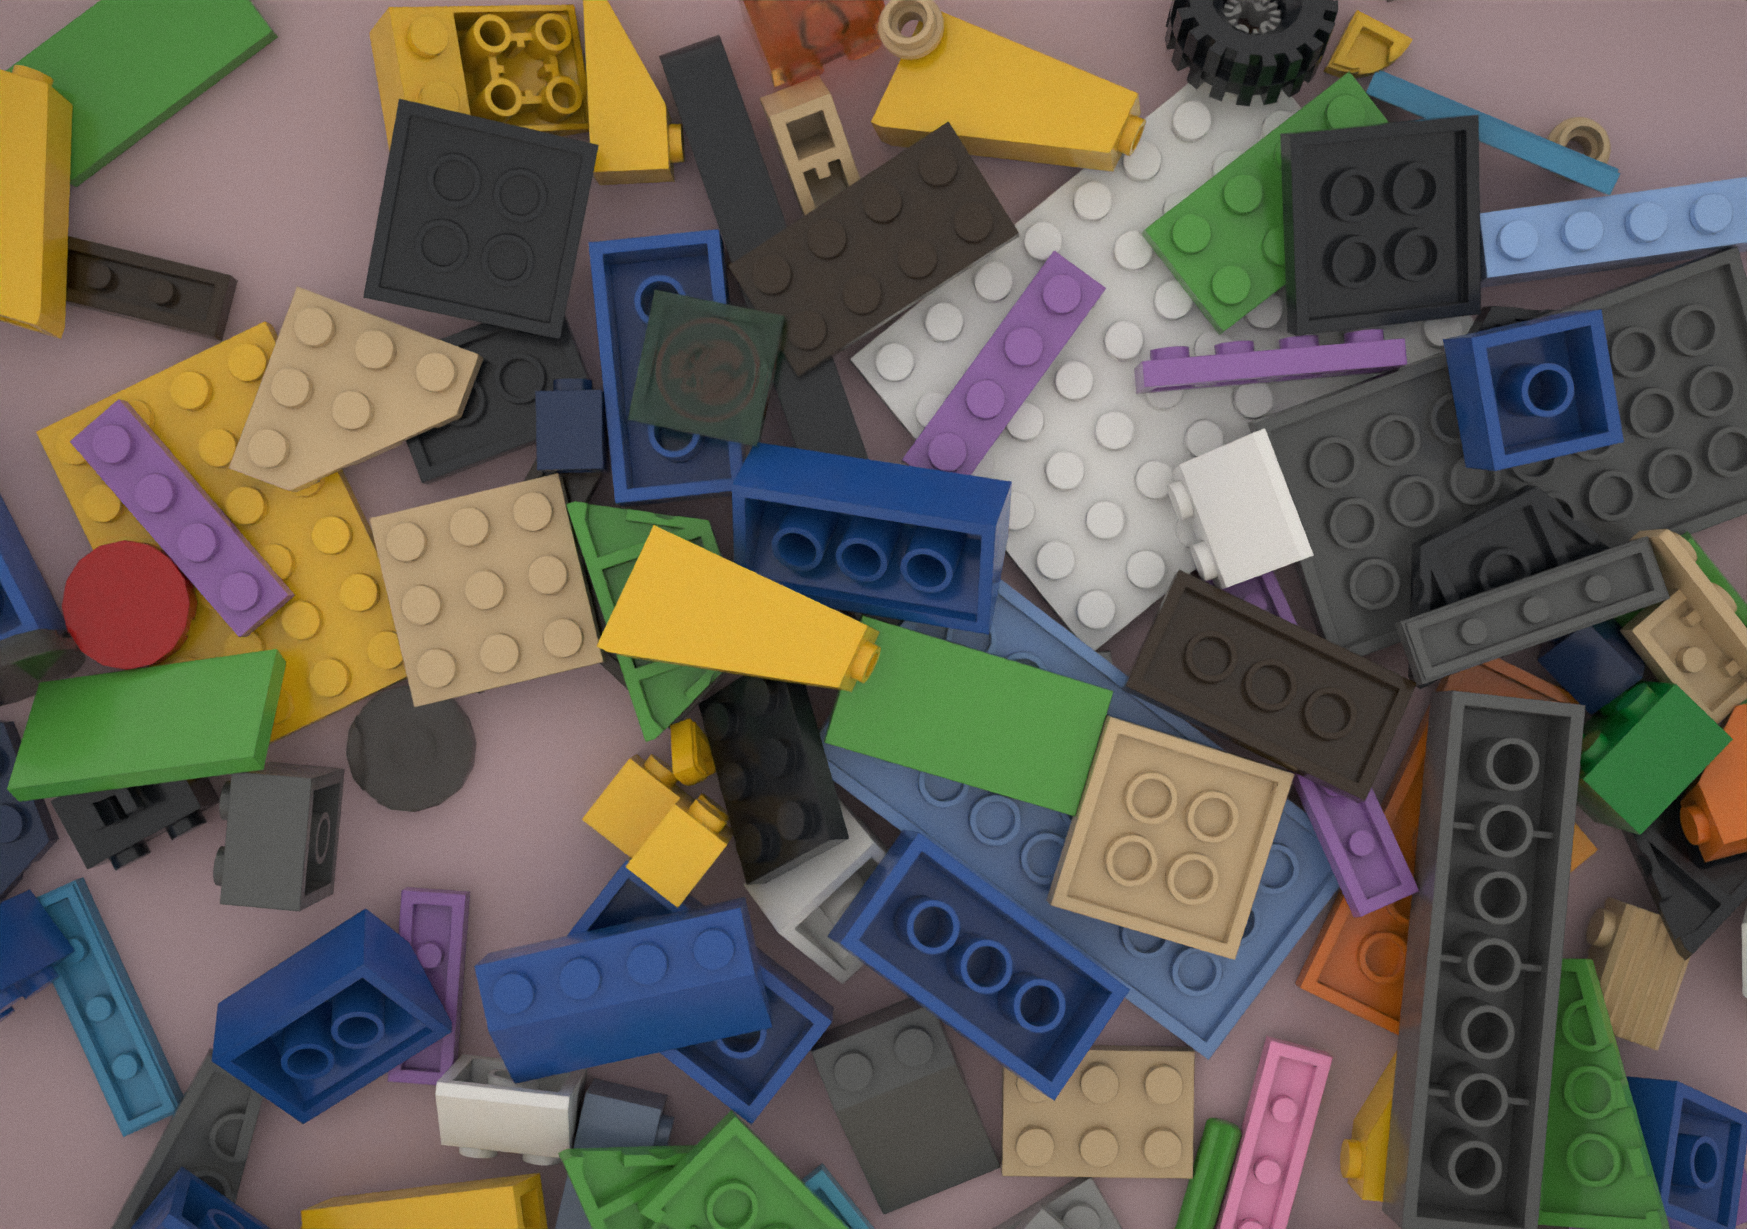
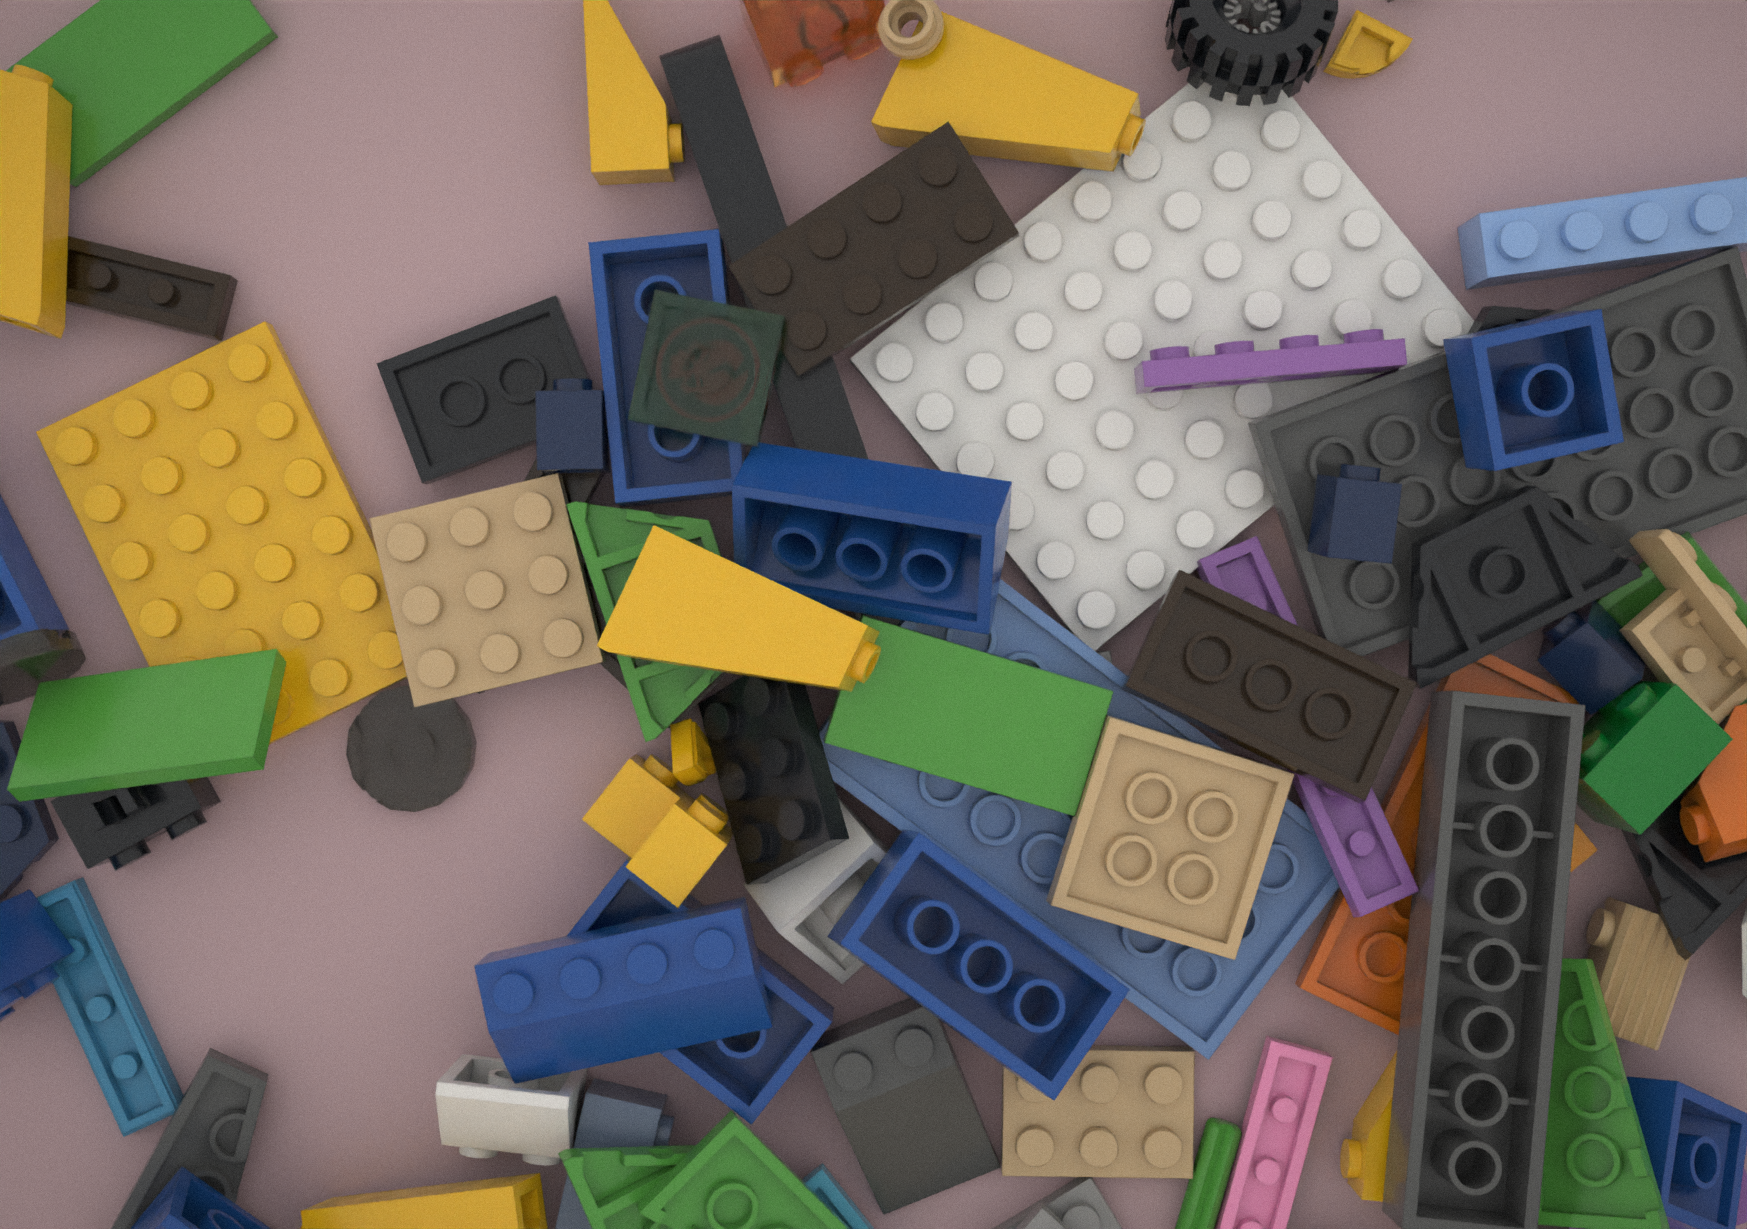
red tile [62,540,198,670] -> none
medium lavender plate [70,399,295,637] -> none
blue slope [212,908,452,1124] -> none
dark grey brick [213,762,345,912] -> none
tan plate [229,286,483,492] -> none
black plate [363,99,599,339] -> none
yellow slope [369,4,589,152] -> none
medium lavender plate [388,887,470,1085] -> none
tan slope [759,75,860,216] -> none
medium lavender plate [901,251,1106,475] -> none
bright green plate [1142,71,1389,335] -> none
white slope [1167,428,1314,590] -> none
black plate [1280,115,1481,336] -> none
dark azure tile [1366,70,1620,195] -> none
dark grey tile [1395,536,1670,685] -> none
tan plate [1547,117,1611,182] -> none
none -> dark blue brick [1308,464,1402,564]

